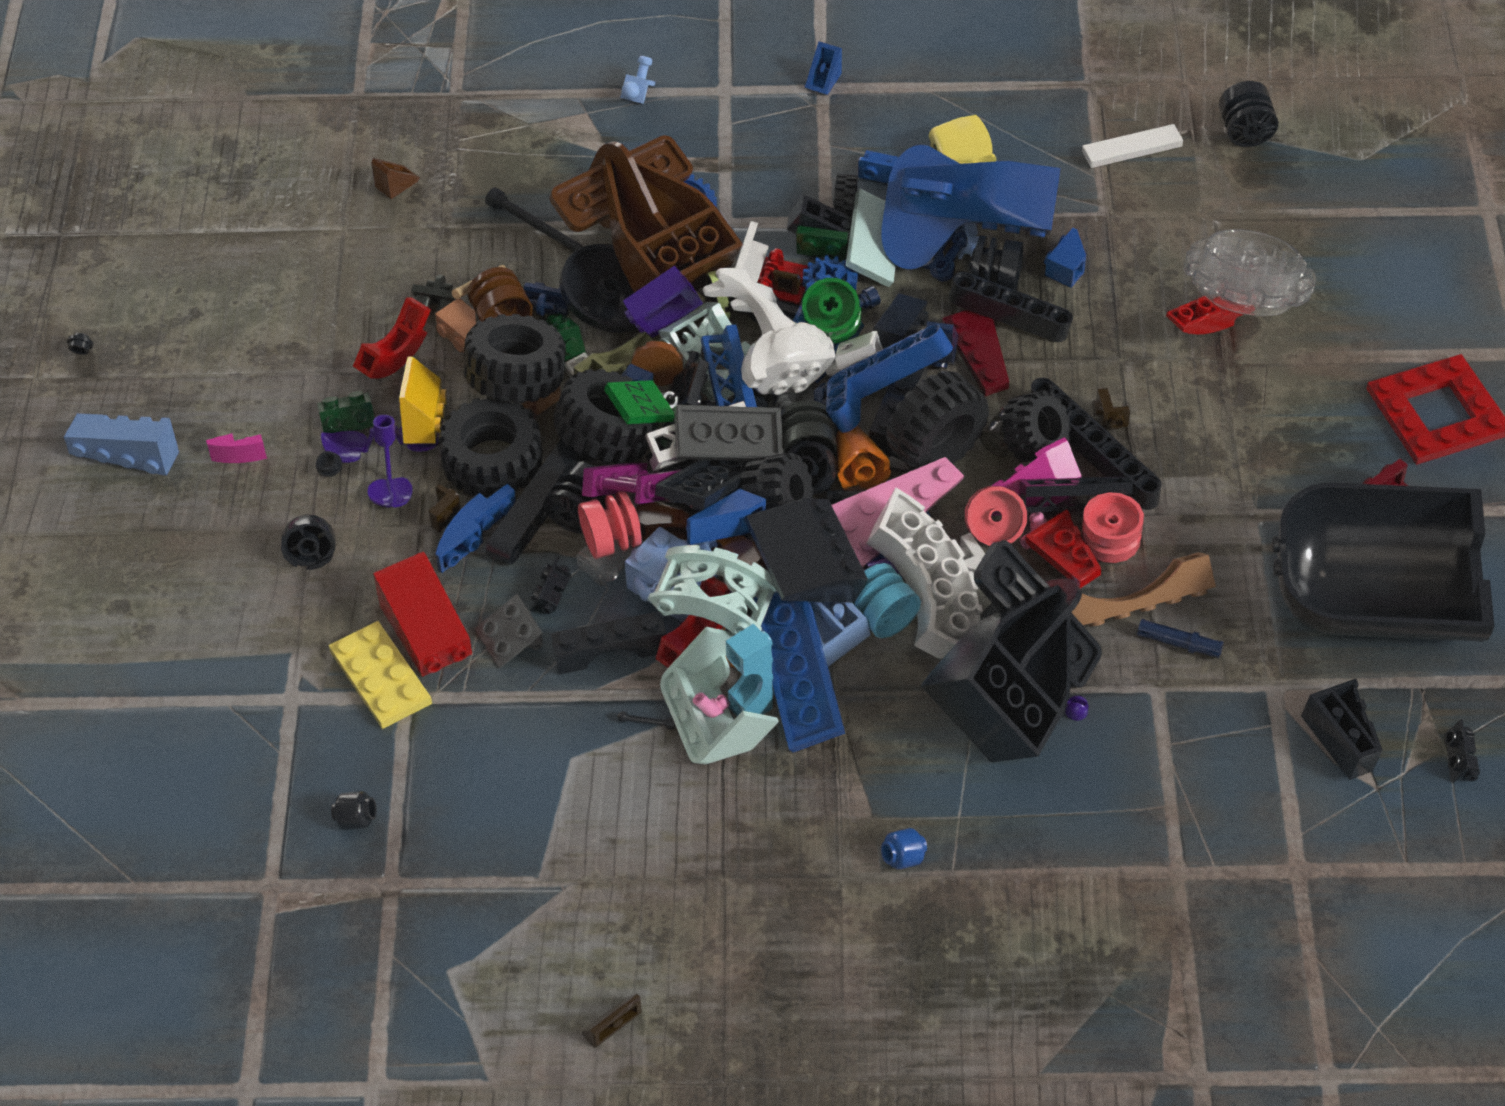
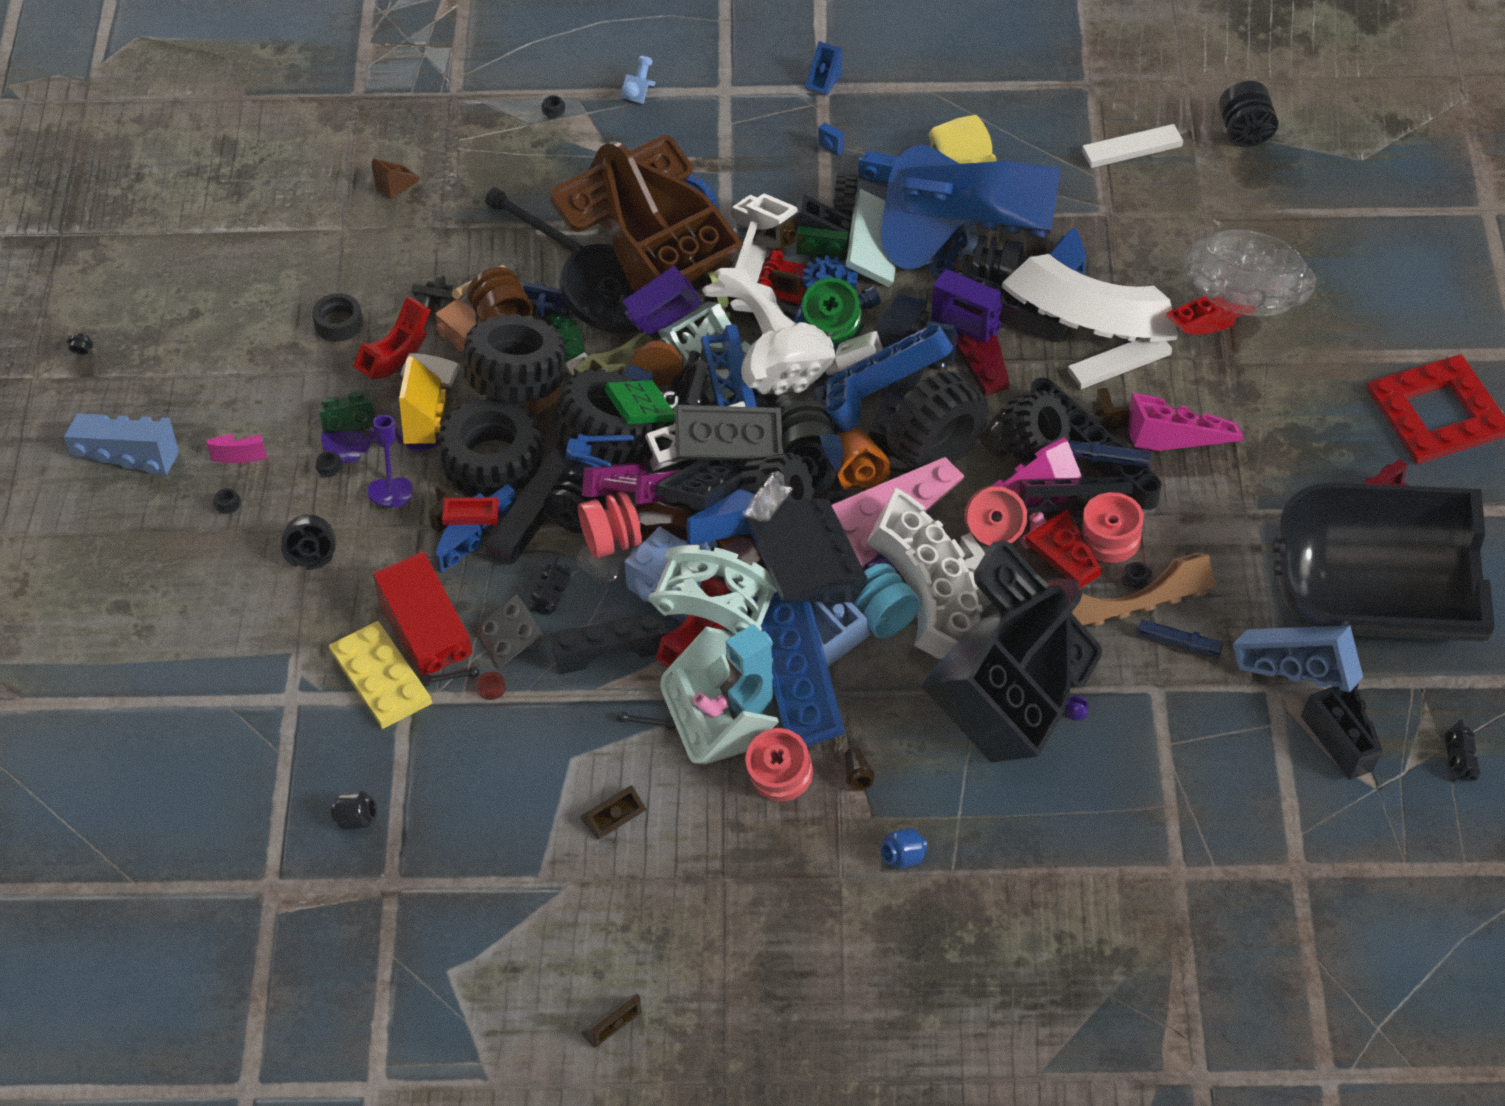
none -> black plate [213,488,241,514]
none -> black tyre [312,293,363,342]
none -> white slope [400,353,461,387]
none -> black hinge [421,667,479,686]
none -> red tile [442,497,499,525]
none -> clear red tile [477,671,506,700]
none -> black plate [541,95,565,117]
none -> blue plant [565,434,634,467]
none -> dark brown slope [580,785,647,840]
none -> white slope [732,193,798,229]
none -> clear hinge [743,471,793,522]
none -> coral wheel [745,728,814,802]
none -> dark brown bracket [756,218,796,251]
none -> blue plate [818,122,844,156]
none -> dark blue slope [820,434,843,472]
none -> dark brown cone [845,748,875,791]
none -> dark purple window [931,269,1002,344]
none -> white brick [1001,254,1178,342]
none -> white tile [1068,337,1172,389]
none -> dark blue pin [1069,440,1151,468]
none -> black plate [1121,562,1152,590]
none -> dark pink wedge [1128,393,1244,451]
none -> medium blue wedge [1233,625,1363,692]

